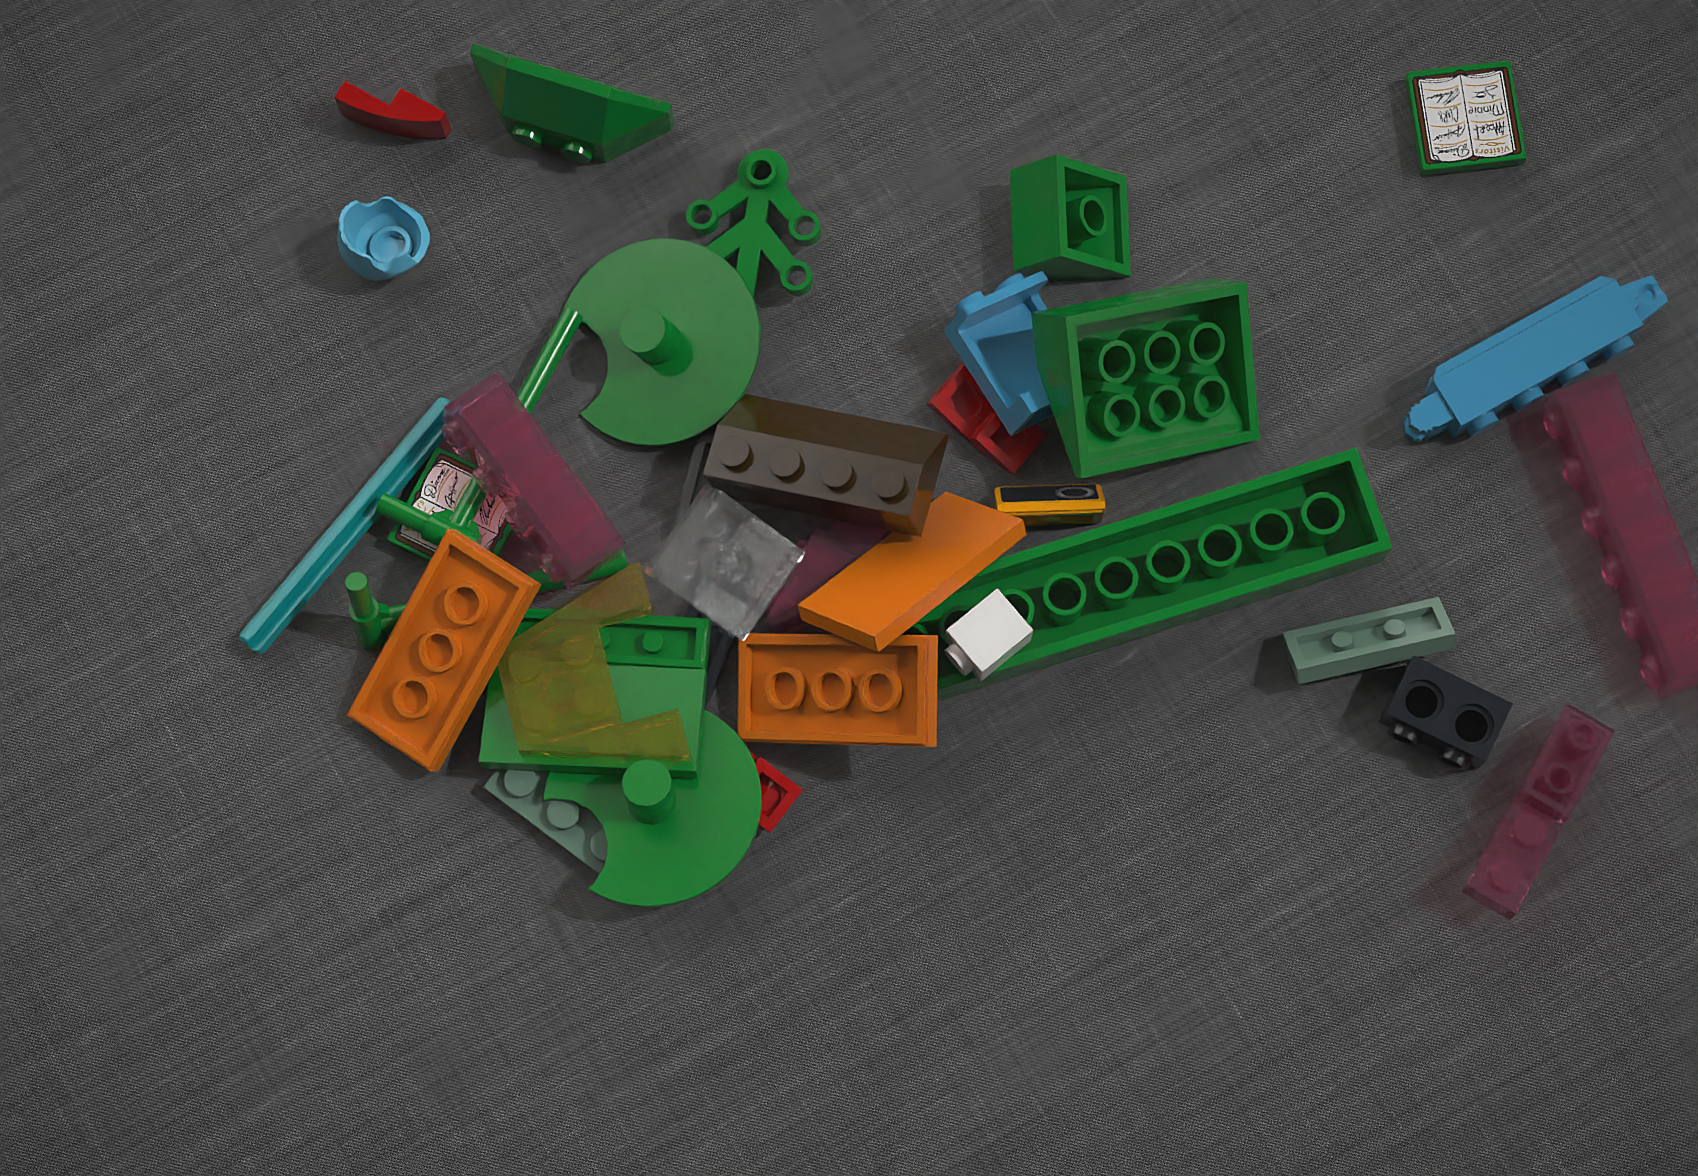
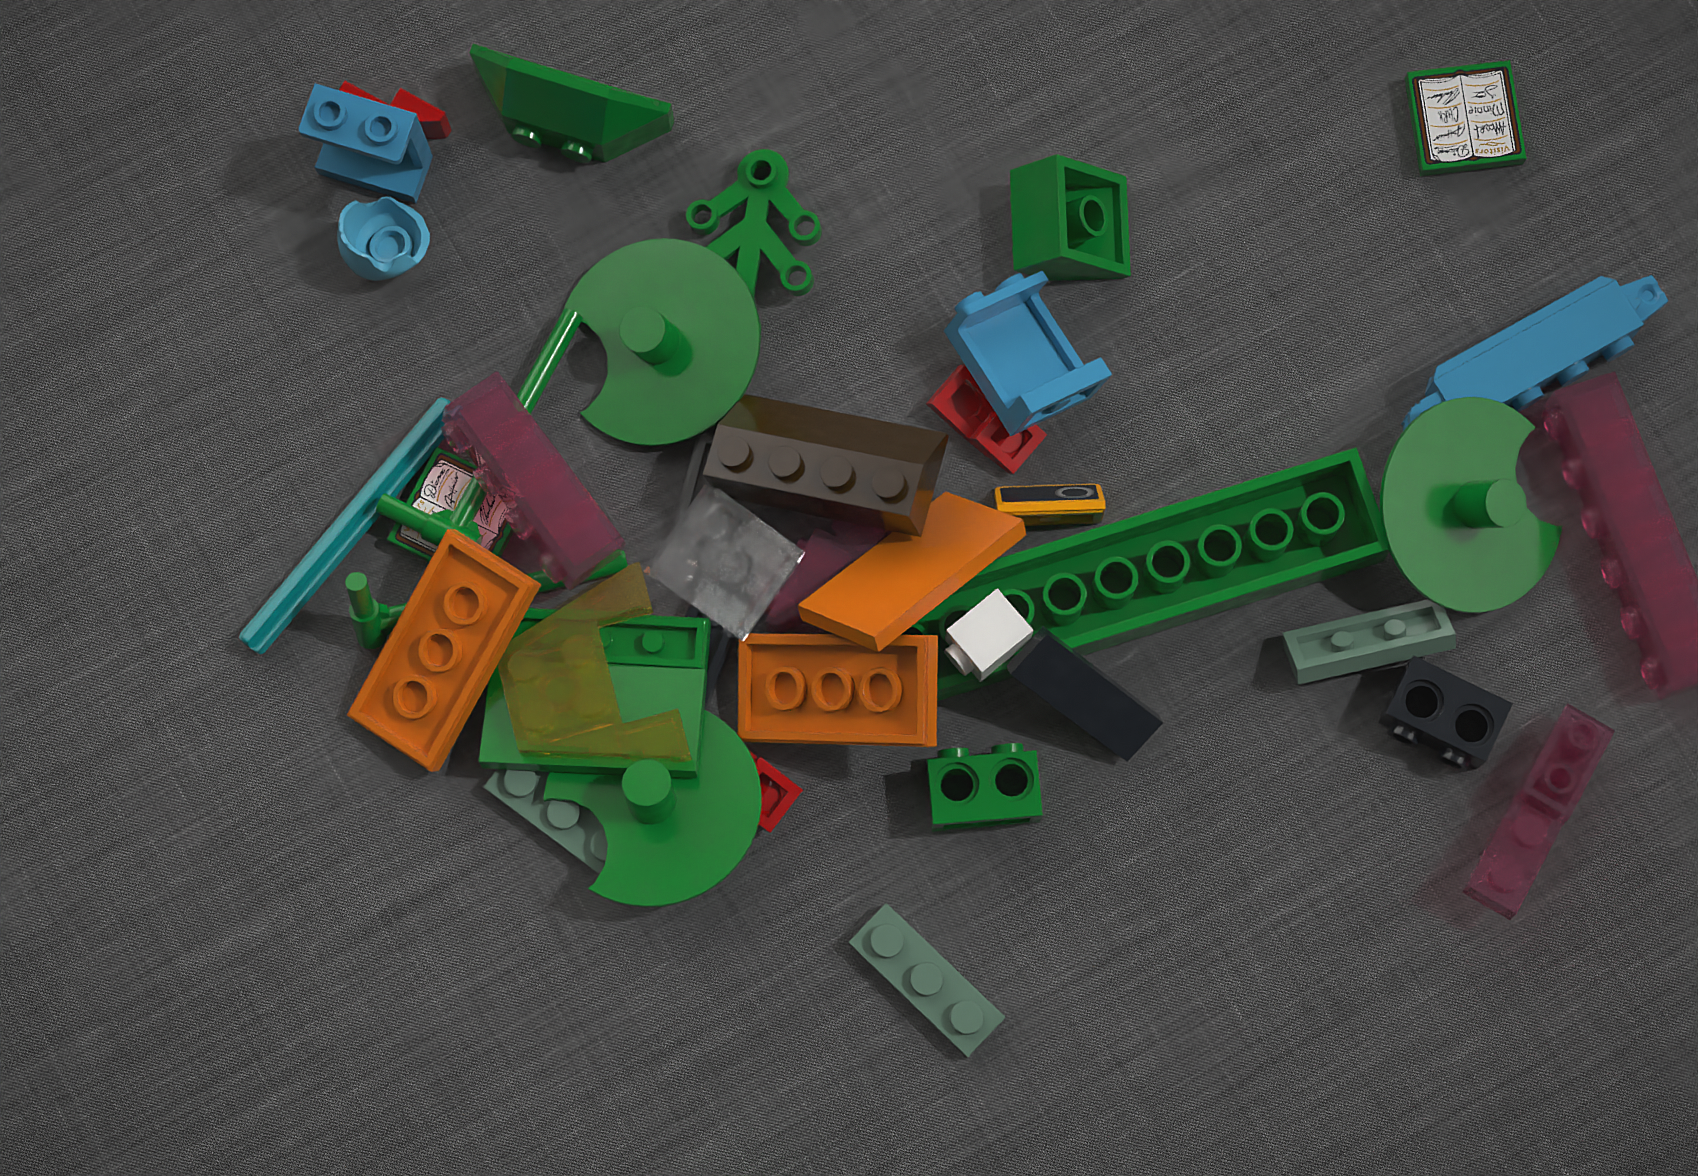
green slope [1031,278,1260,479] -> none
none -> dark azure panel [298,83,433,203]
none -> sand green plate [848,903,1006,1058]
none -> green brick [926,743,1043,832]
none -> black tile [1006,626,1163,762]
none -> green piece [1380,397,1563,613]

